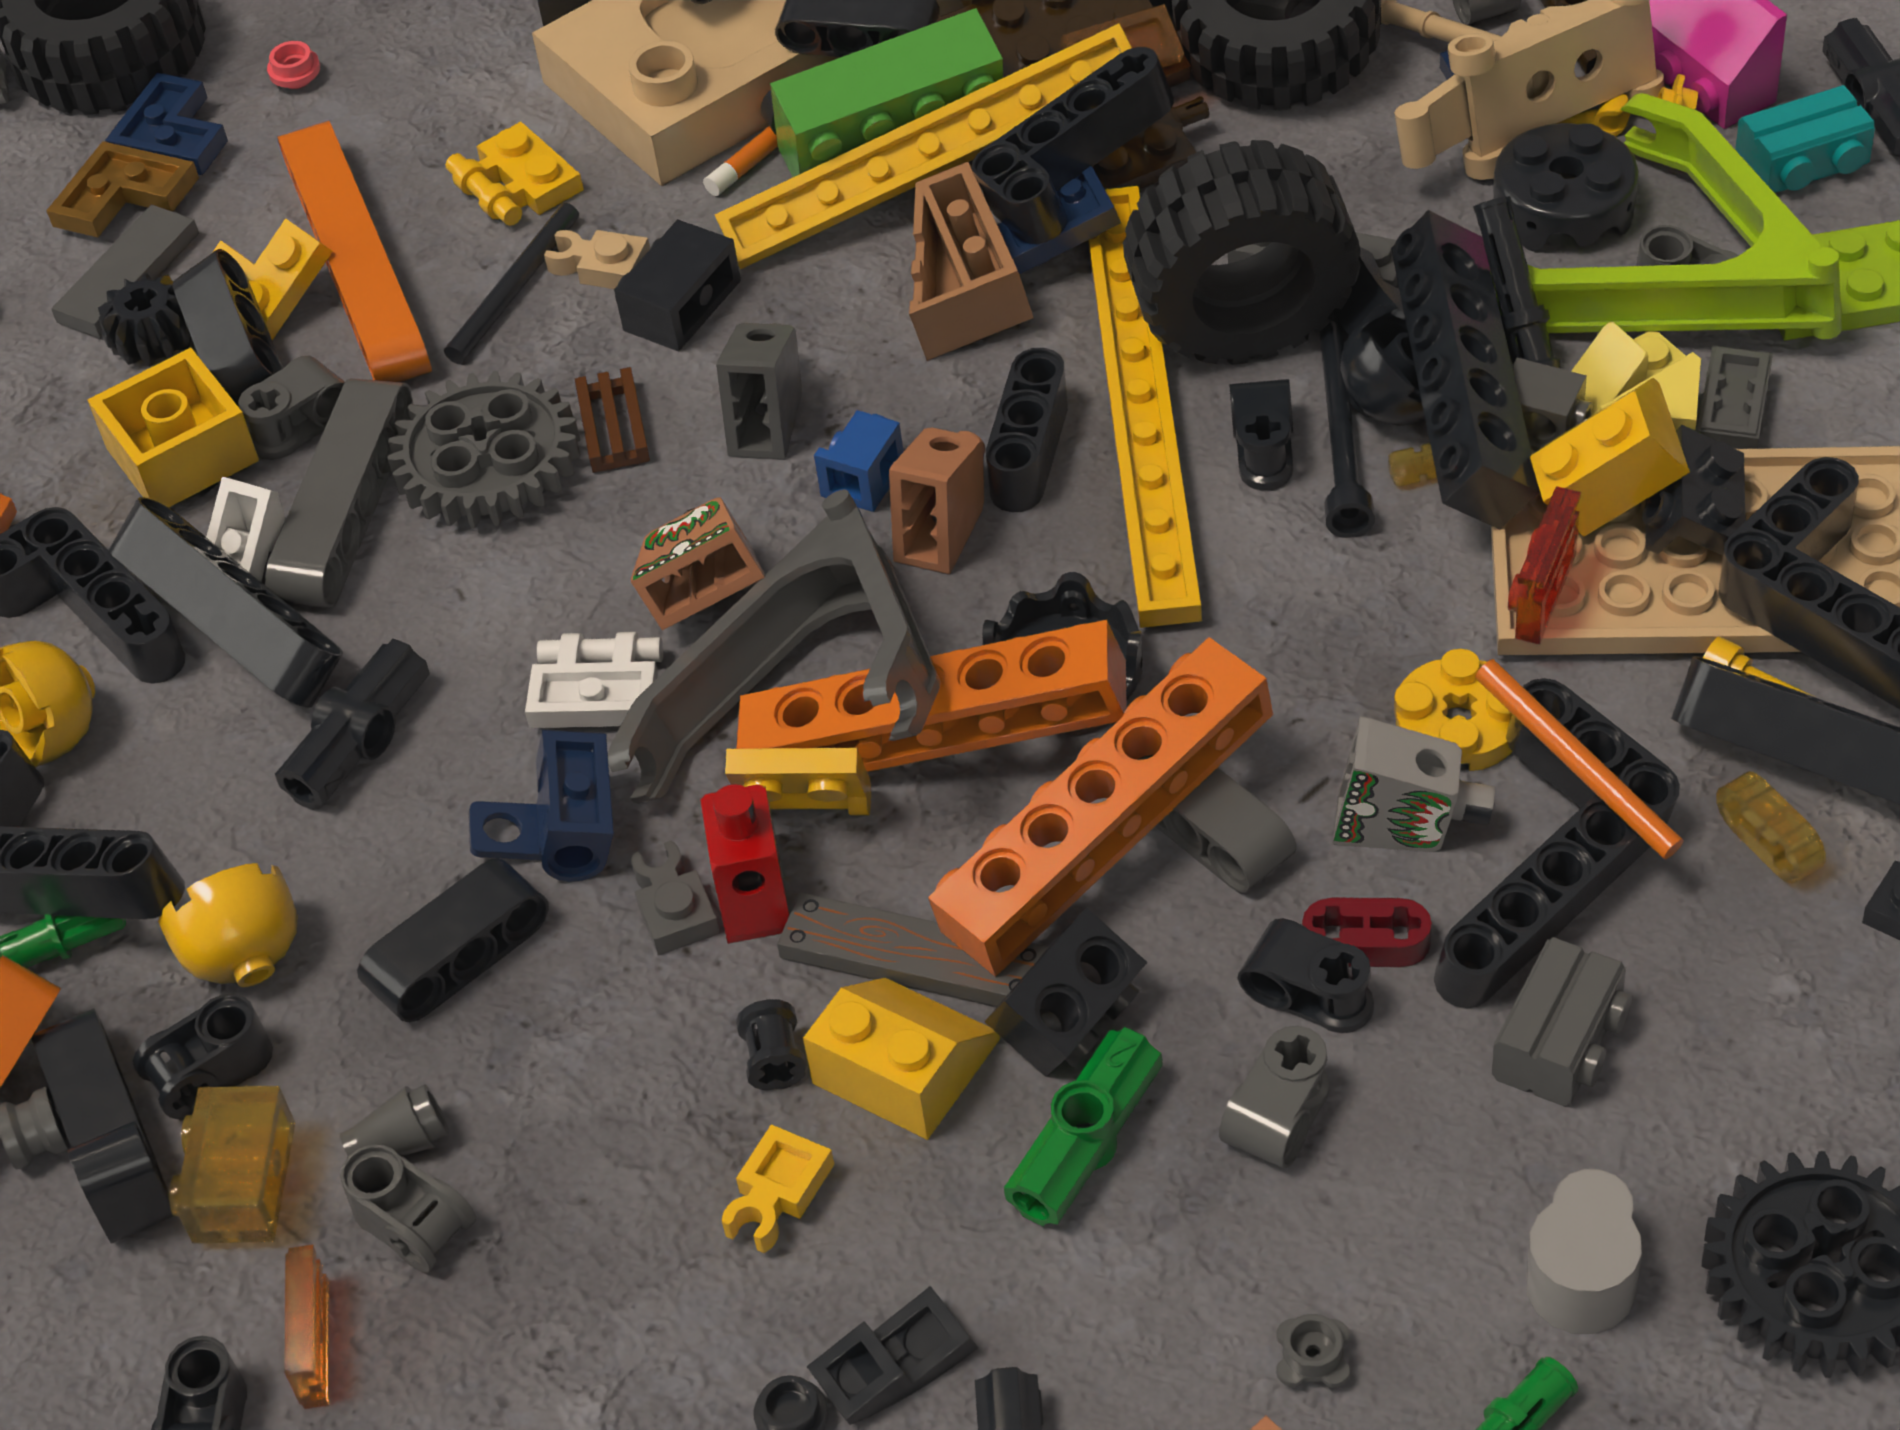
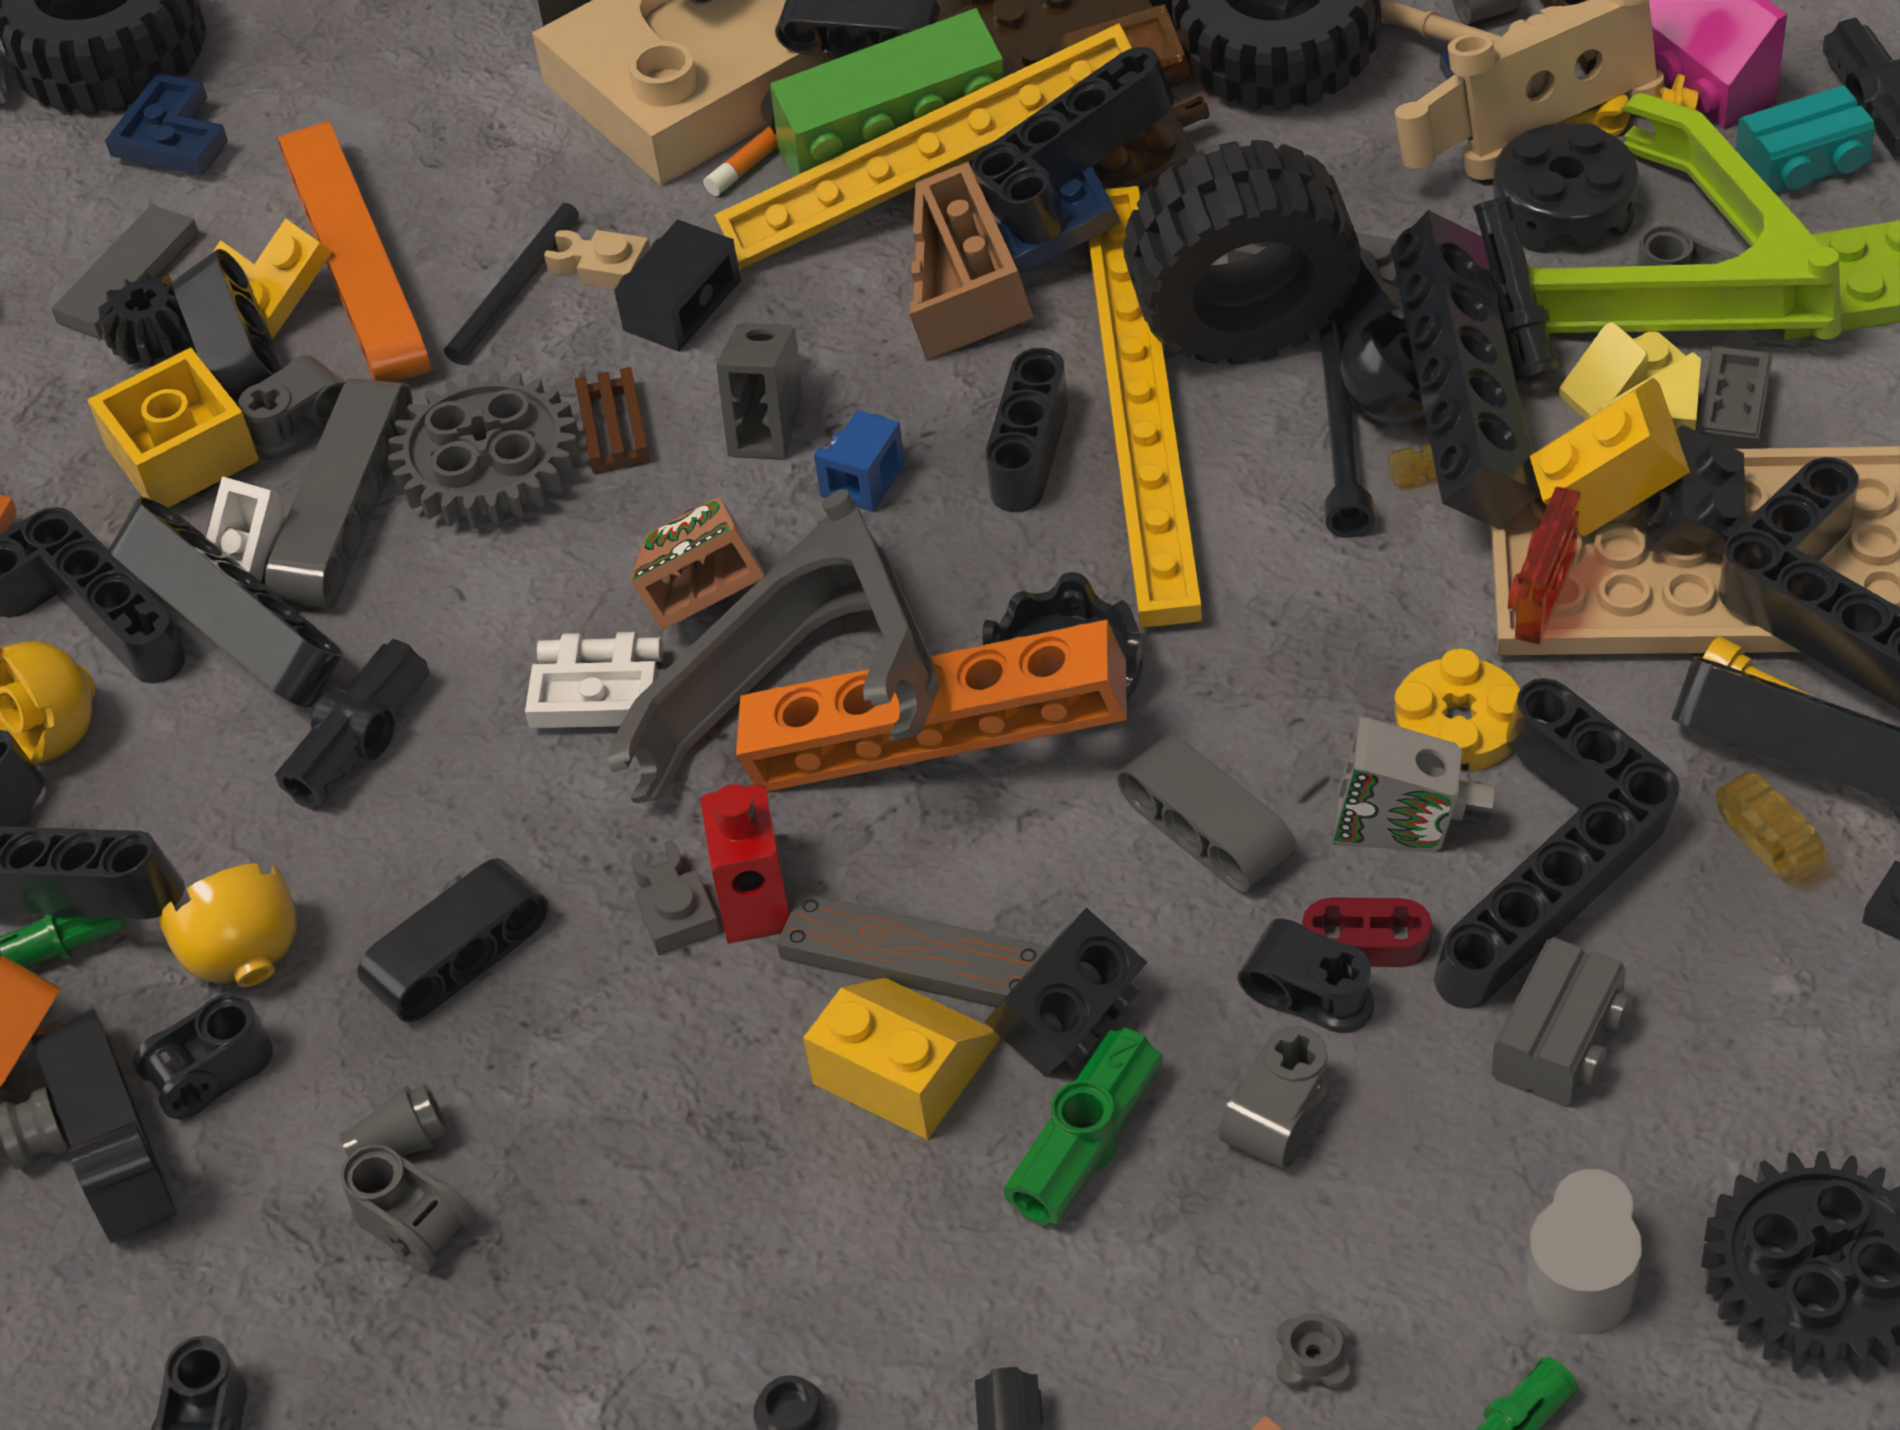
pearl gold plate [46,141,199,238] -> none
clear yellow brick [169,1086,296,1243] -> none
coral plate [267,41,320,89] -> none
clear orange tile [284,1244,329,1409] -> none
yellow plate [445,121,584,226] -> none
dark blue piece [468,730,614,882] -> none
yellow plate [722,1124,835,1253] -> none
yellow plate [725,748,871,815] -> none
black bush [736,999,807,1091] -> none
black slope [807,1286,978,1425] -> none
nougat torso [889,427,986,574] -> none
orange brick [928,637,1273,977] -> none
black piece [1229,379,1293,490] -> none
orange bar [1475,659,1684,860] -> none
dark grey brick [1512,358,1593,451] -> none

